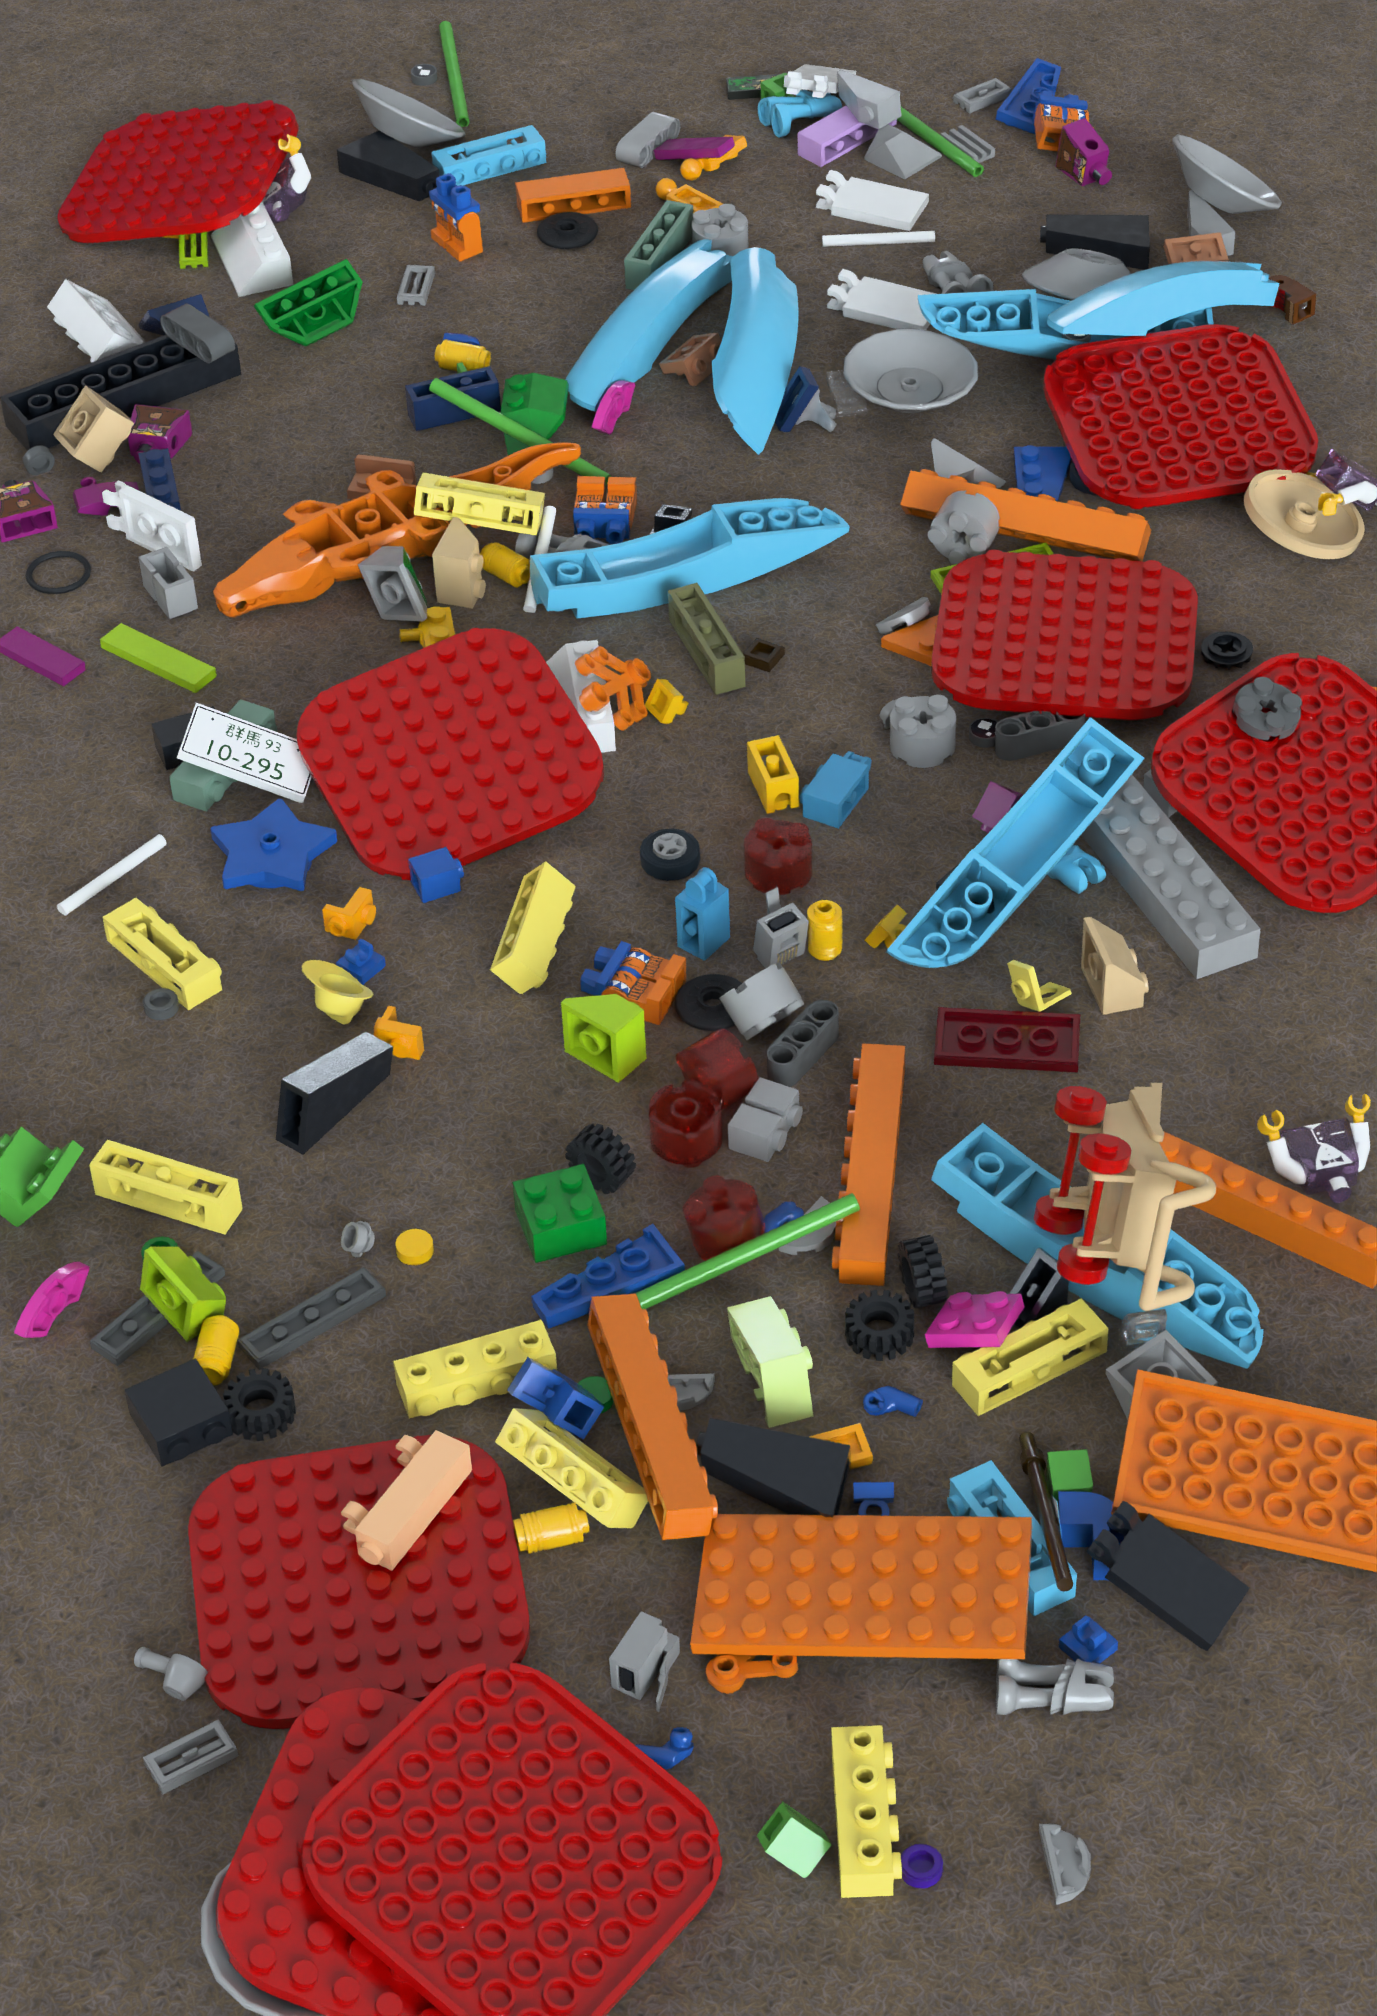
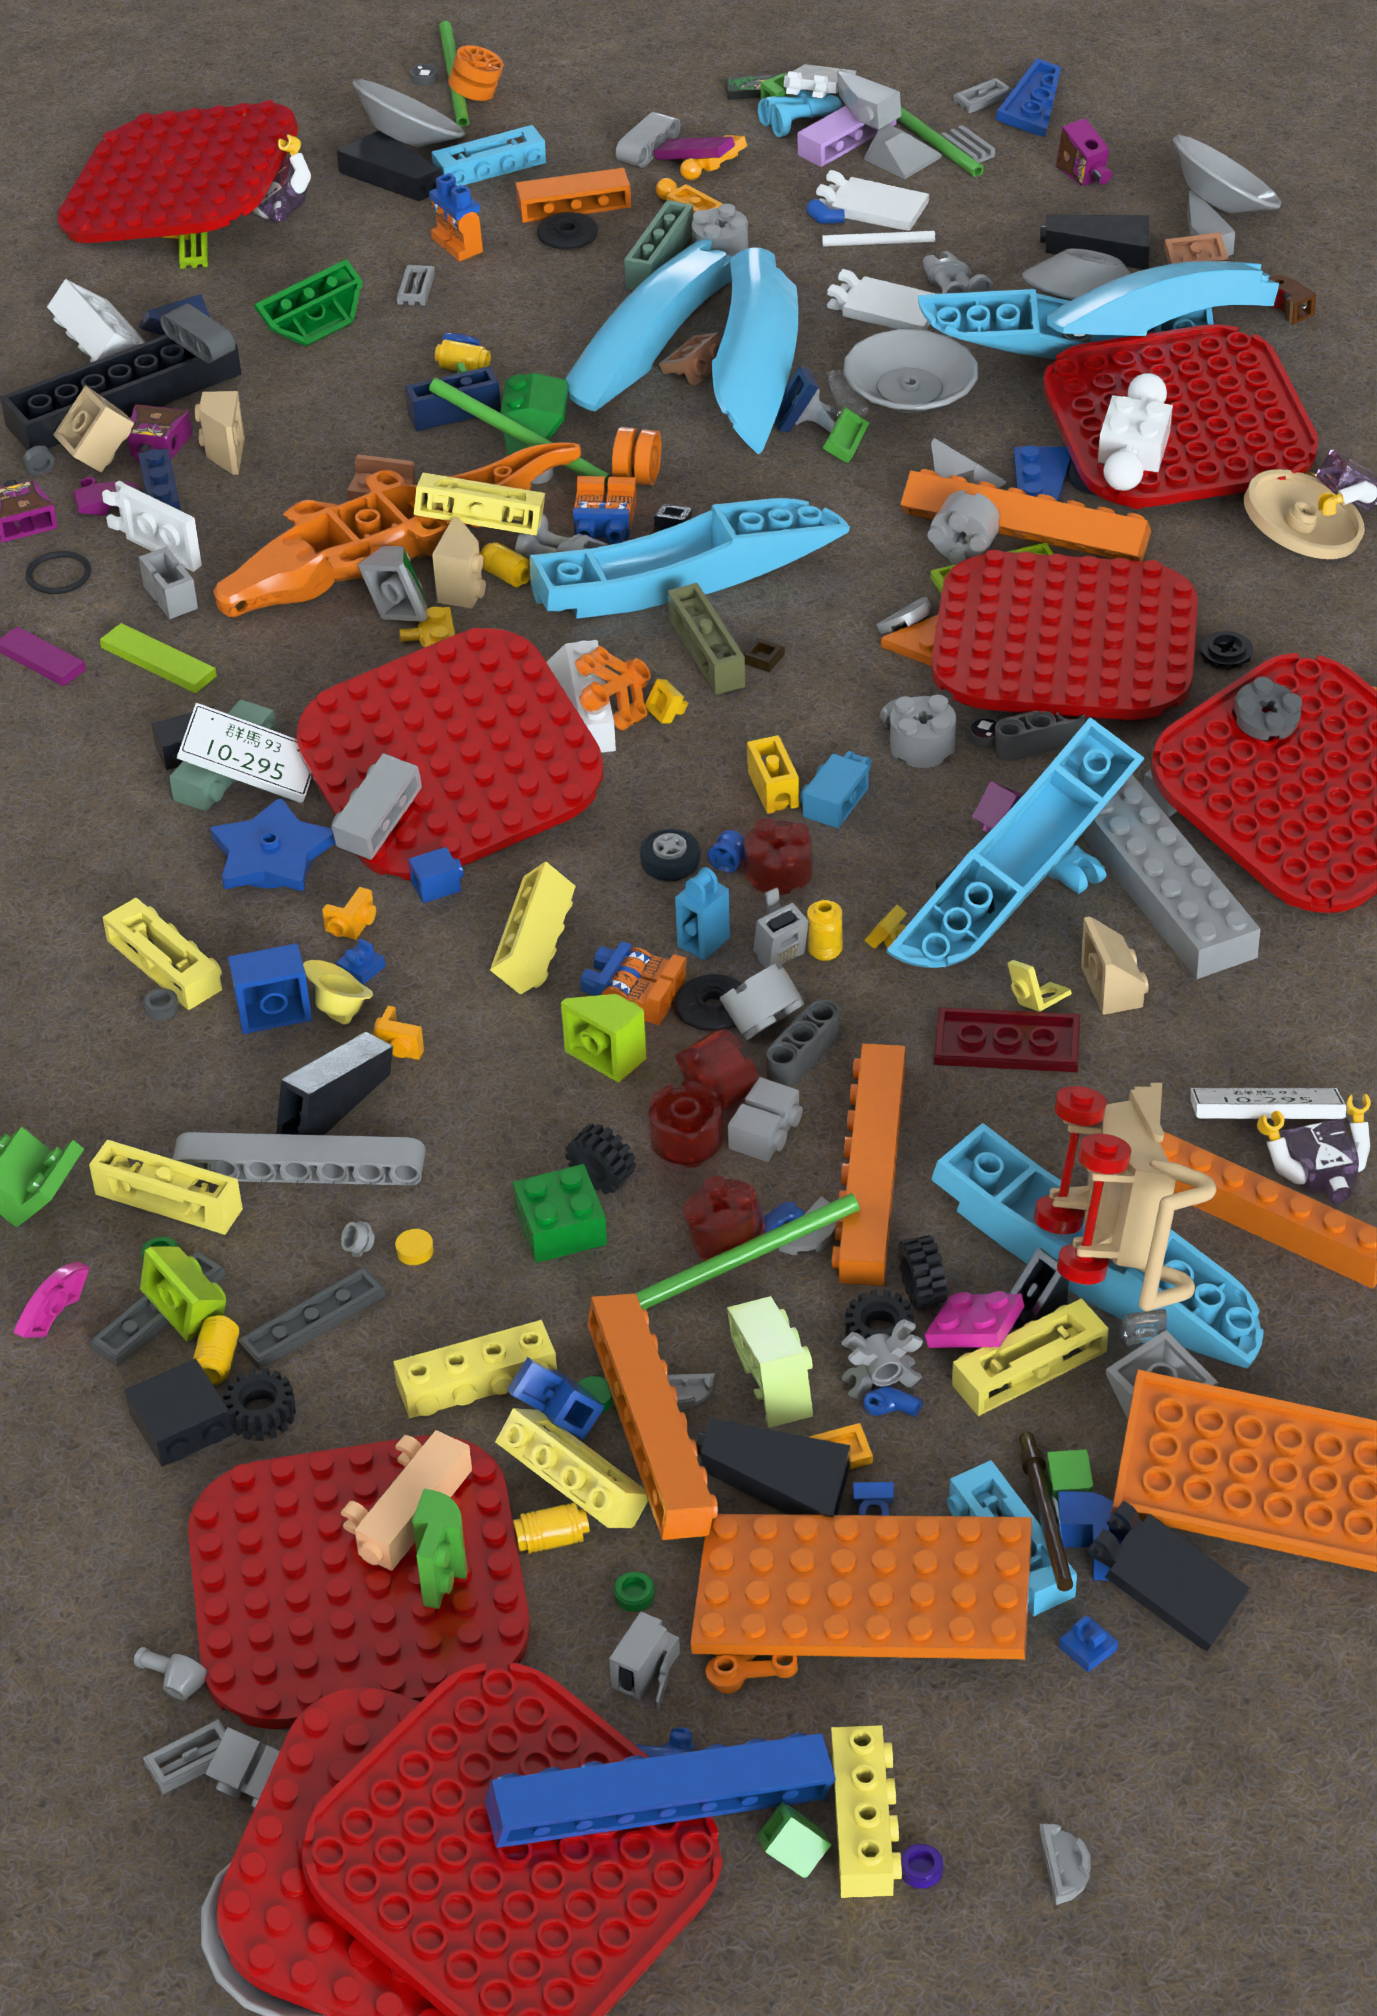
white bar [57,834,167,916] -> none
white slope [211,202,293,297] -> none
white bar [523,506,556,613] -> none
blue wing [531,1224,685,1329] -> none
dark pink tile [591,380,635,435] -> none
light grey piece [996,1658,1114,1715] -> none
hips [1032,91,1094,151] -> none
none -> light grey beam [172,1132,426,1185]
none -> tan slope [195,391,245,475]
none -> light grey piece [205,1727,280,1807]
none -> blue brick [228,943,312,1034]
none -> light grey brick [332,753,422,860]
none -> bright green brick [412,1488,468,1609]
none -> orange wheel [448,45,504,101]
none -> blue brick [485,1732,836,1848]
none -> orange wheel [612,427,662,486]
none -> green tile [614,1571,655,1612]
none -> blue wheel [708,830,750,873]
none -> blue arm [806,199,845,224]
none -> bright green tile [823,407,869,463]
none -> light grey pin [841,1319,923,1400]
none -> white brick [1098,373,1173,491]
none -> white tile [1190,1088,1346,1119]

